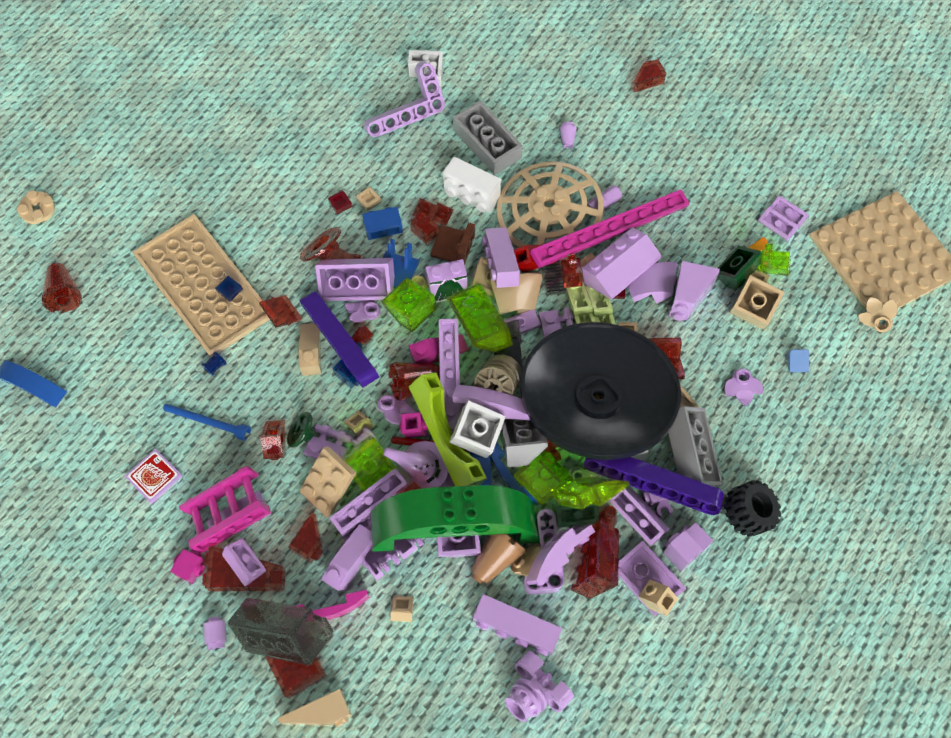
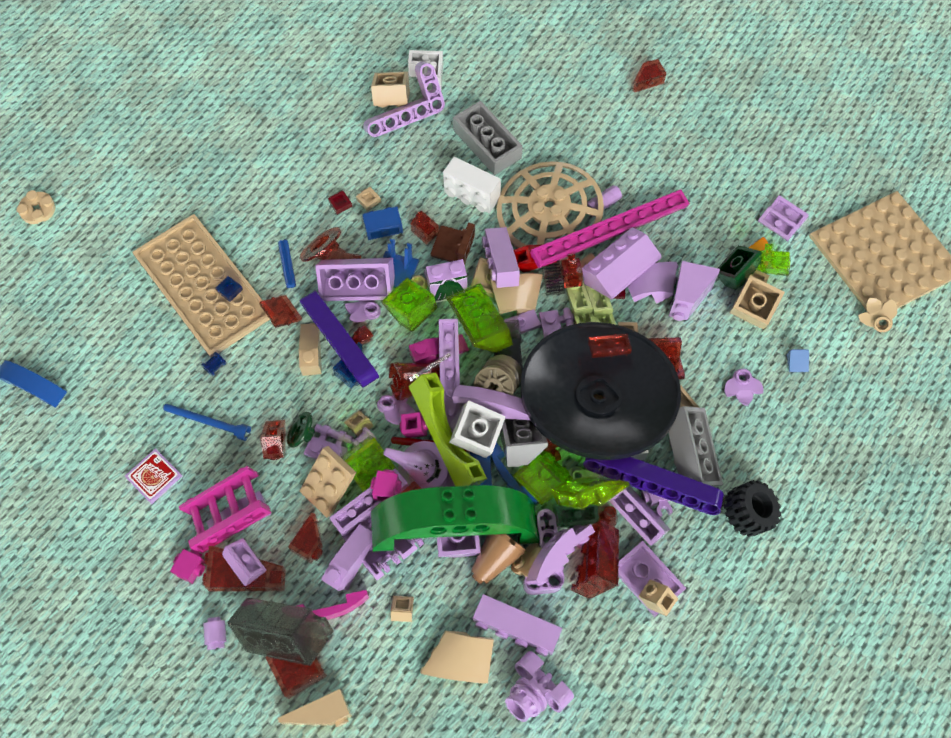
clear red cone [42,263,82,313] -> none
clear red slope [413,198,454,225] -> none
lavender cone [559,122,577,148] -> none
lavender brick [663,522,713,572] -> none
none -> blue axle [278,239,296,288]
none -> tan brick [371,72,410,107]
none -> dark pink brick [371,469,402,502]
none -> clear piece [409,353,451,381]
none -> tan slope [420,631,494,684]
none -> clear red plate [588,334,632,358]

